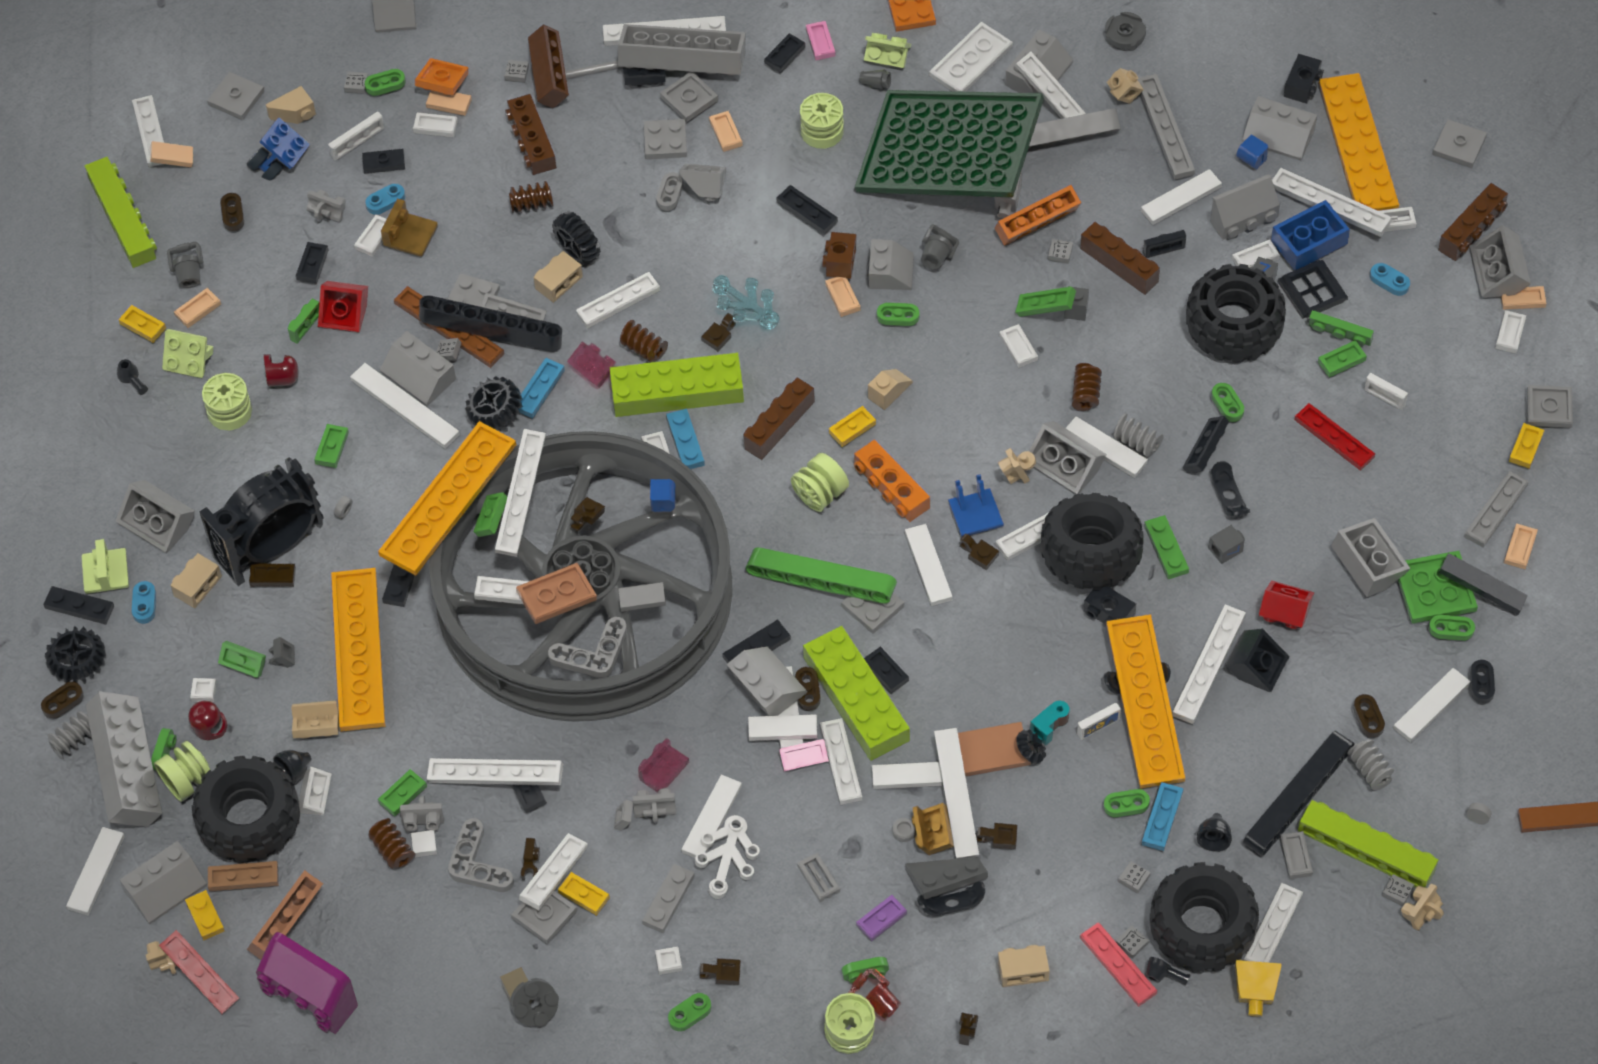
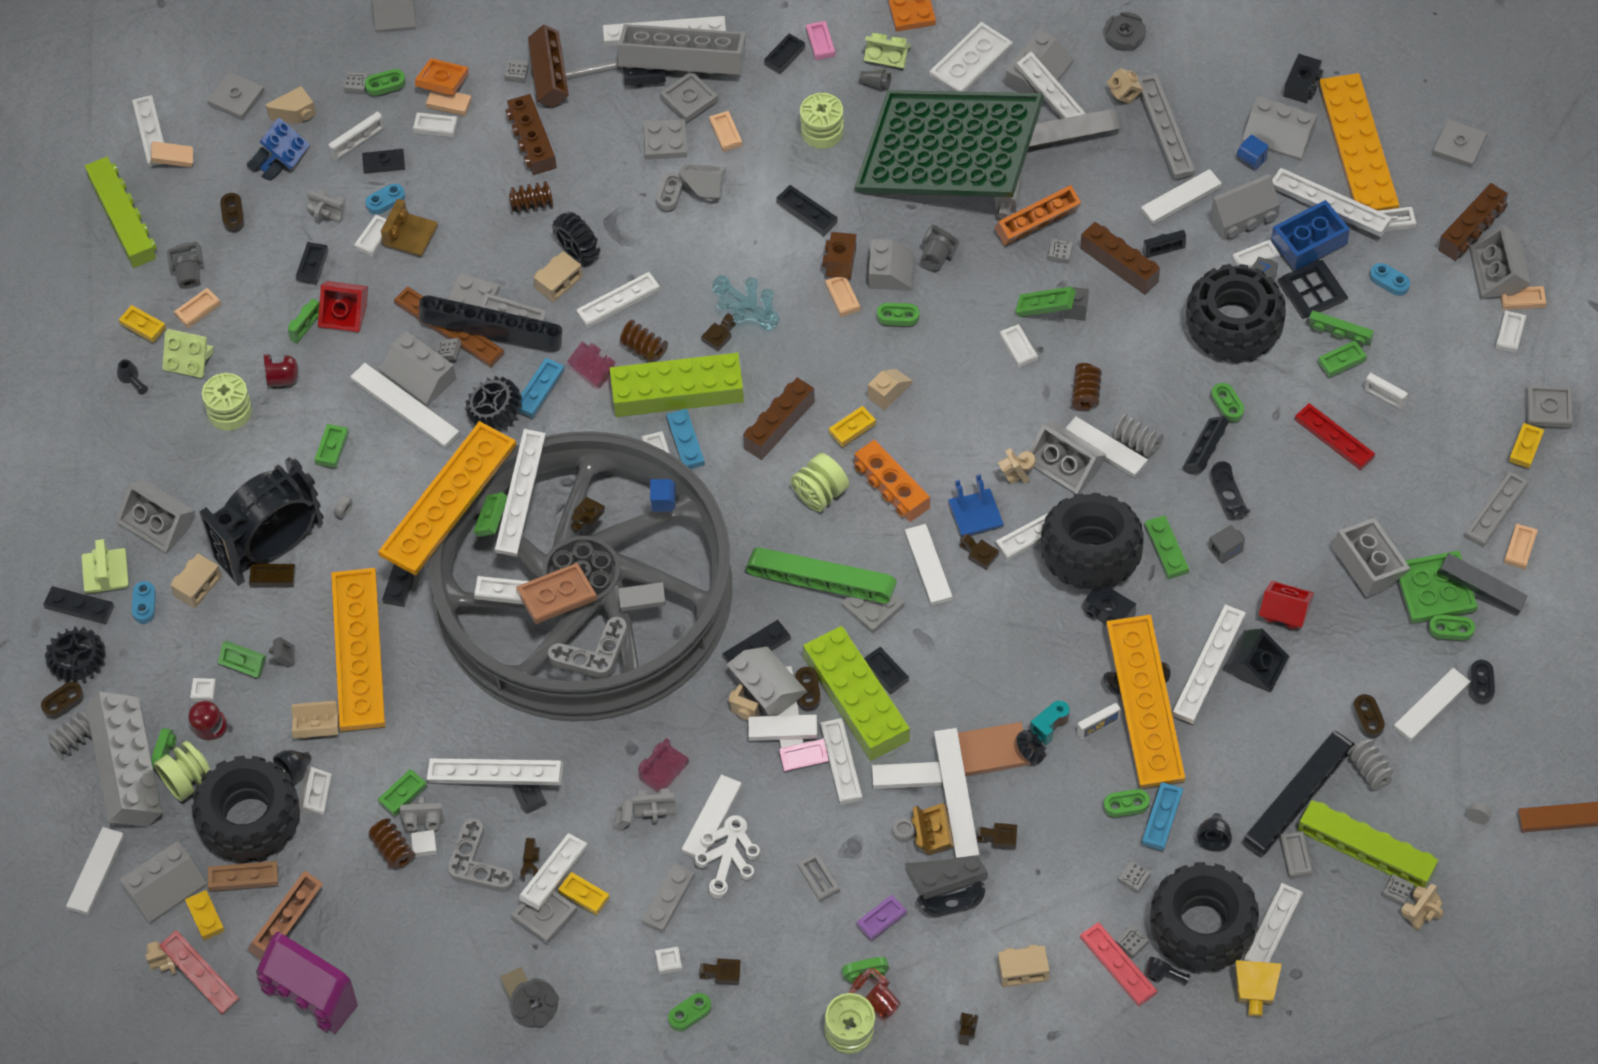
none -> tan bracket [728,684,759,720]

